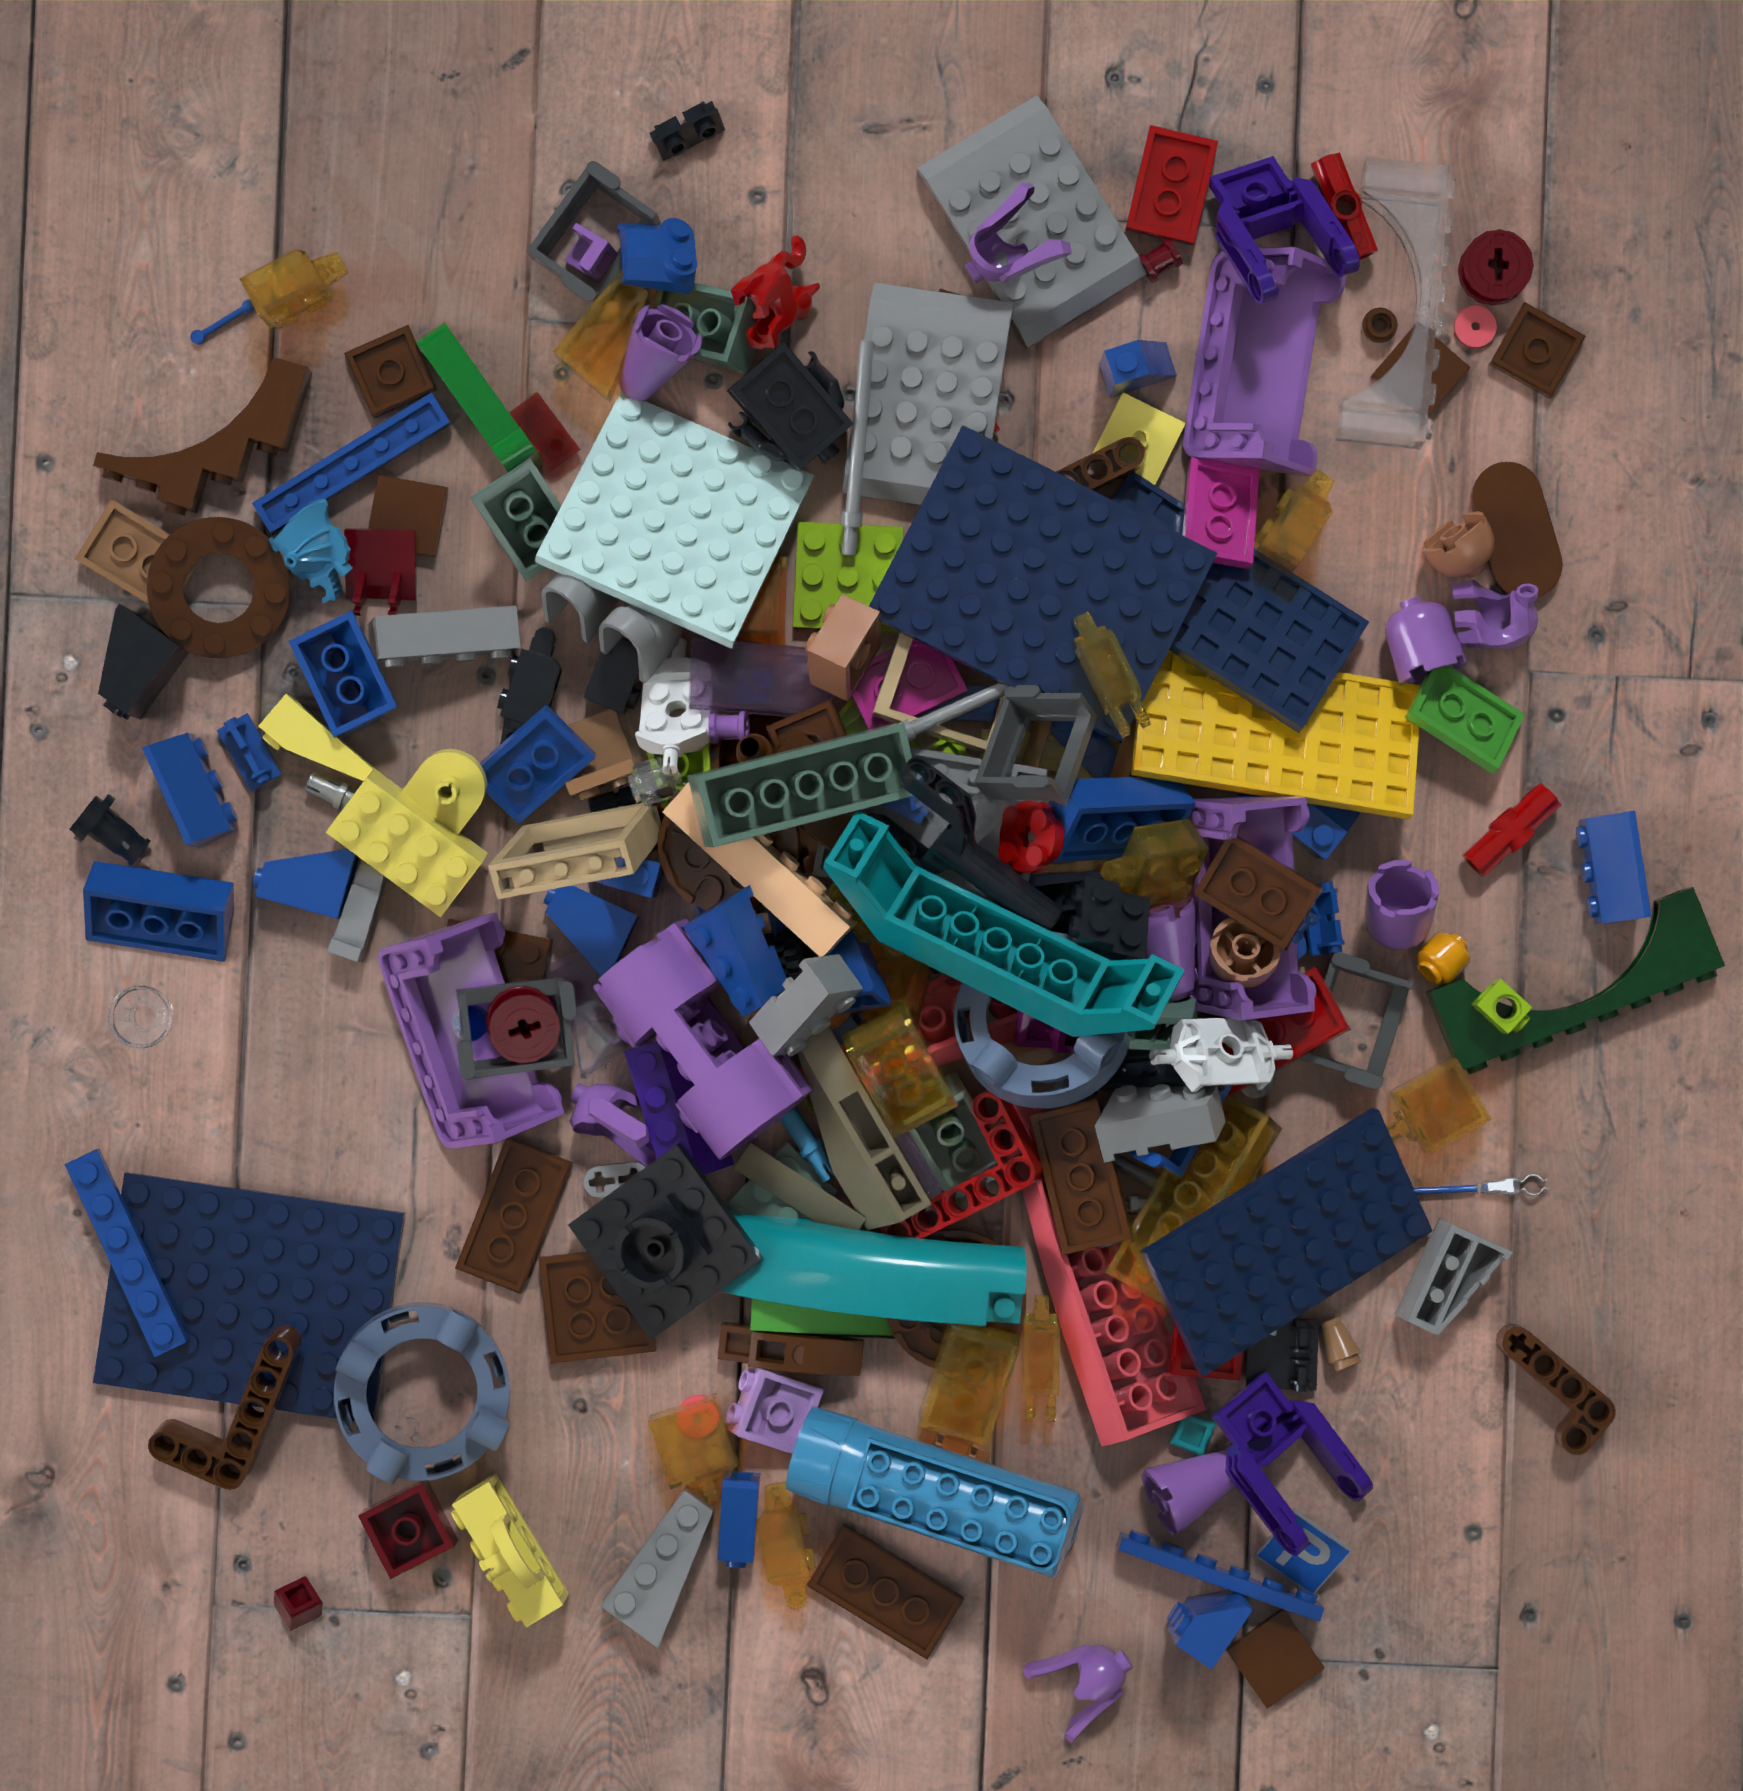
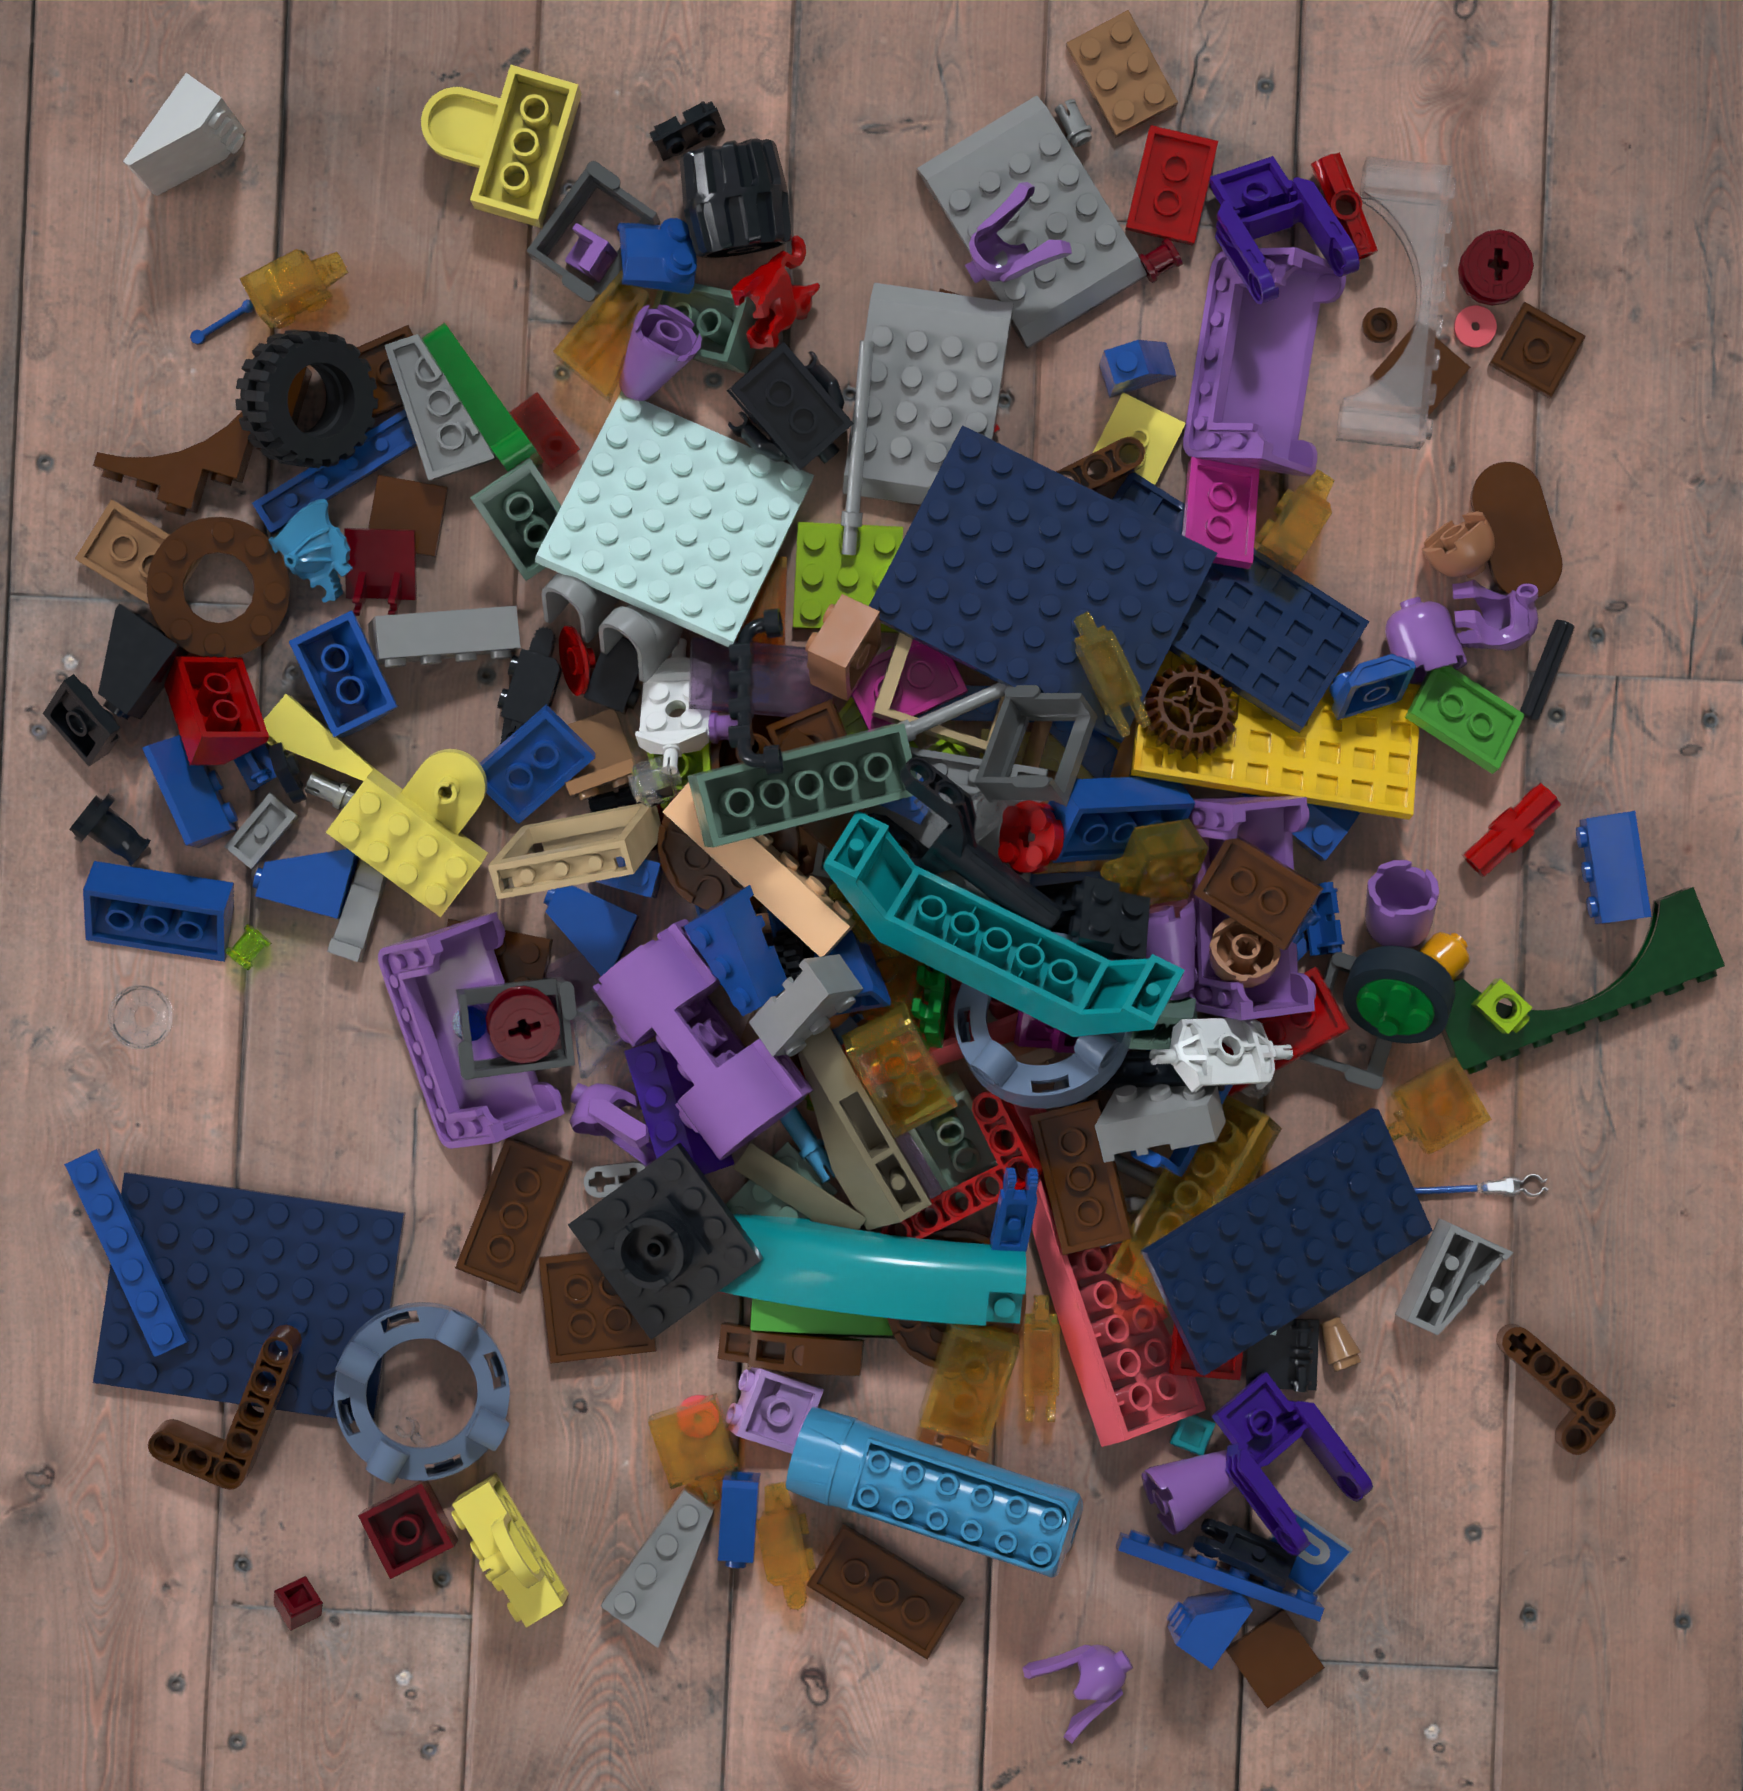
none -> black plate [43,674,121,766]
none -> white slope [123,73,246,196]
none -> red slope [164,656,269,765]
none -> light grey plate [224,793,299,870]
none -> clear neon green bush [225,923,272,970]
none -> black tyre [235,330,378,468]
none -> black plate [268,742,307,804]
none -> light grey wing [384,334,497,481]
none -> light yellow brick [421,65,582,228]
none -> red dish [559,625,595,696]
none -> black wheel [680,138,792,258]
none -> black bar [728,608,784,775]
none -> green plate [911,966,952,1048]
none -> blue hinge [990,1168,1038,1252]
none -> light grey pin [1055,99,1092,147]
none -> medium nougat plate [1066,10,1178,138]
none -> reddish brown gear [1141,664,1238,759]
none -> black hinge [1193,1518,1297,1588]
none -> blue slope [1329,654,1416,720]
none -> black wheel [1343,946,1456,1044]
none -> black axle [1520,619,1575,721]

